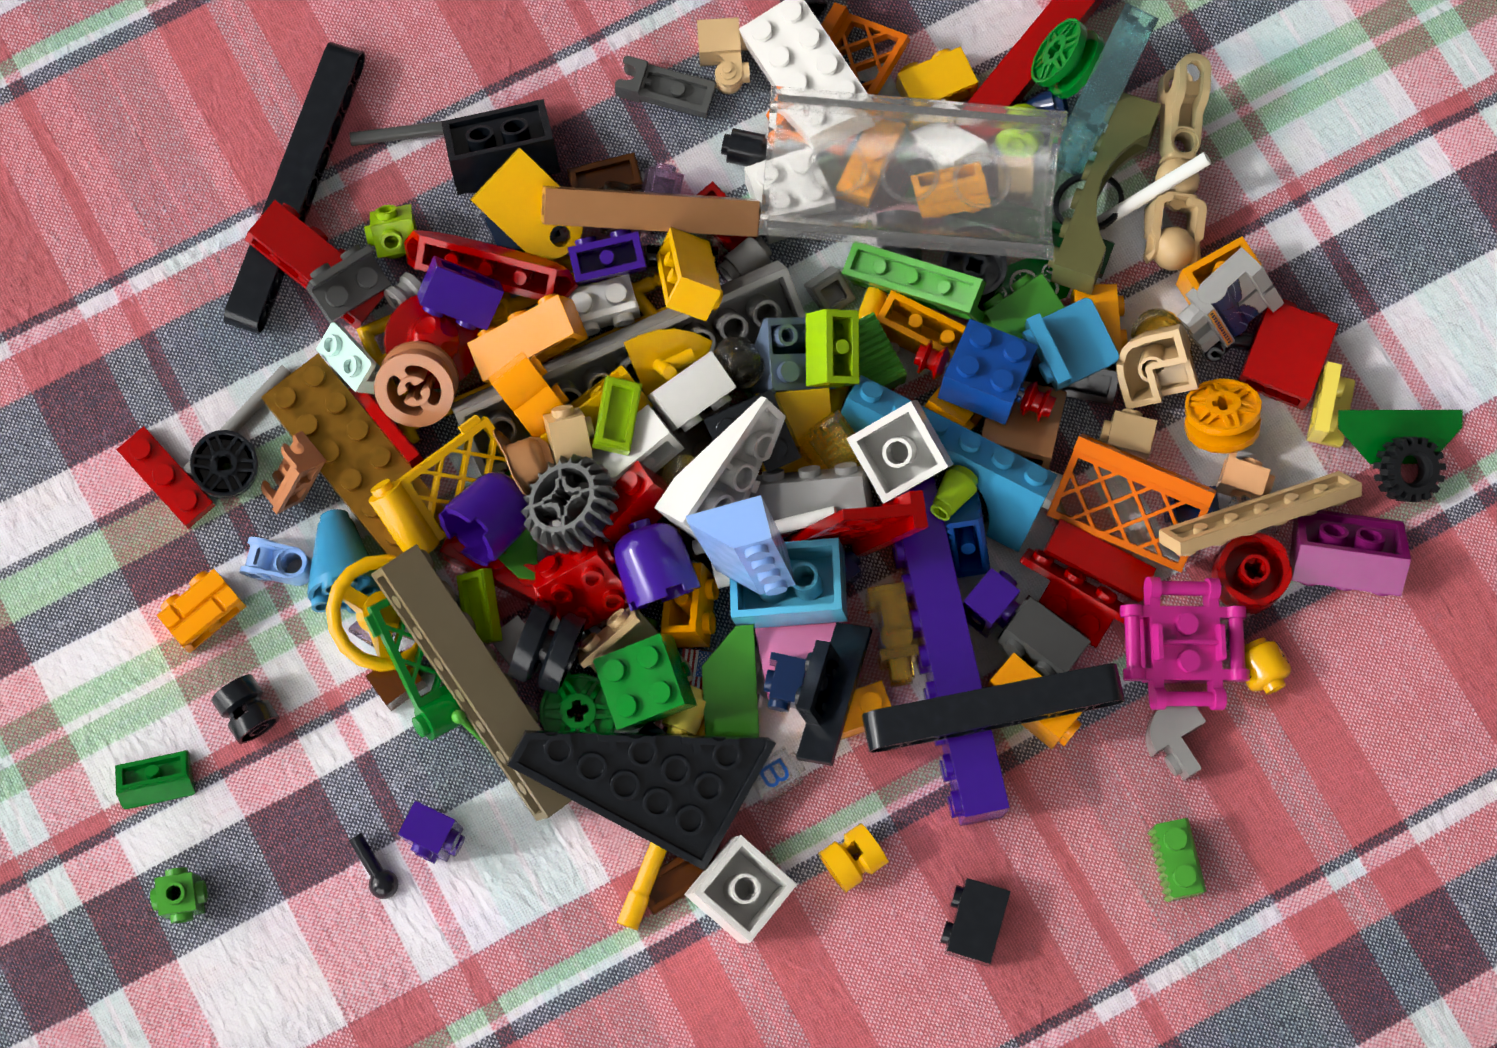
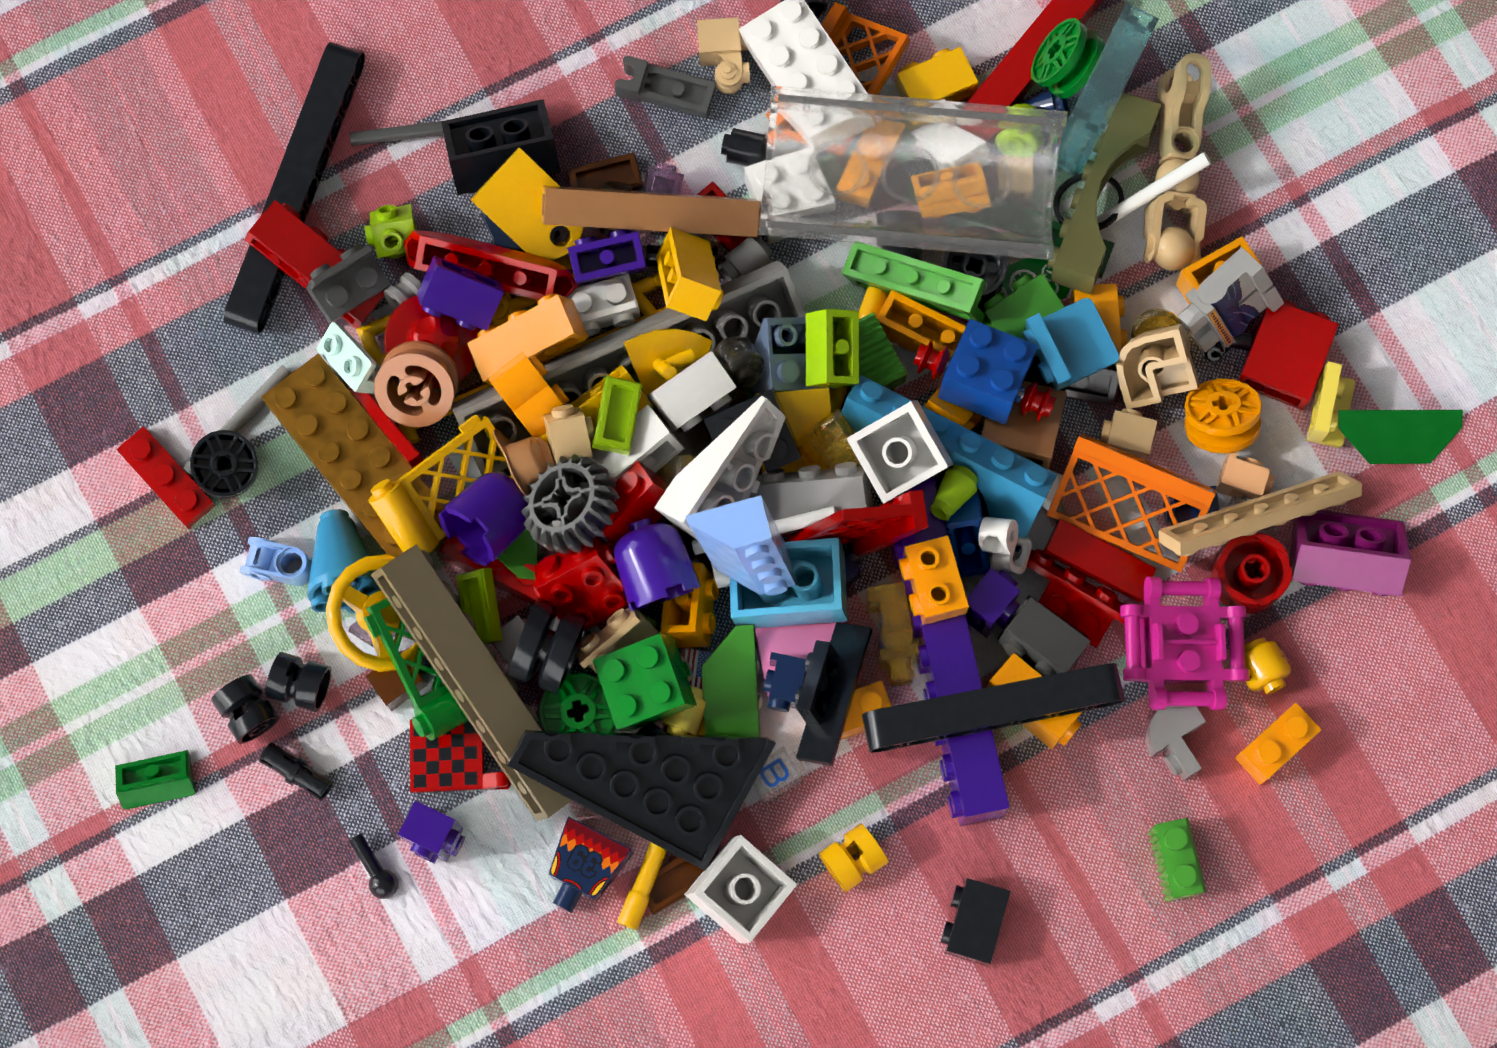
bright green brick [150,867,208,924] -> none
light orange brick [156,569,247,653] -> none
nougat hinge [261,431,326,515] -> none
bright green hinge [451,709,488,749] -> none
light grey slope [804,267,856,310] -> none
black tyre [1373,437,1446,502] -> none
none -> black pin [259,742,334,801]
none -> black wheel [265,652,332,712]
none -> red flag [410,719,511,793]
none -> torso [549,816,633,913]
none -> light orange brick [899,535,969,625]
none -> white leg [978,516,1032,574]
none -> light orange brick [1235,703,1321,785]

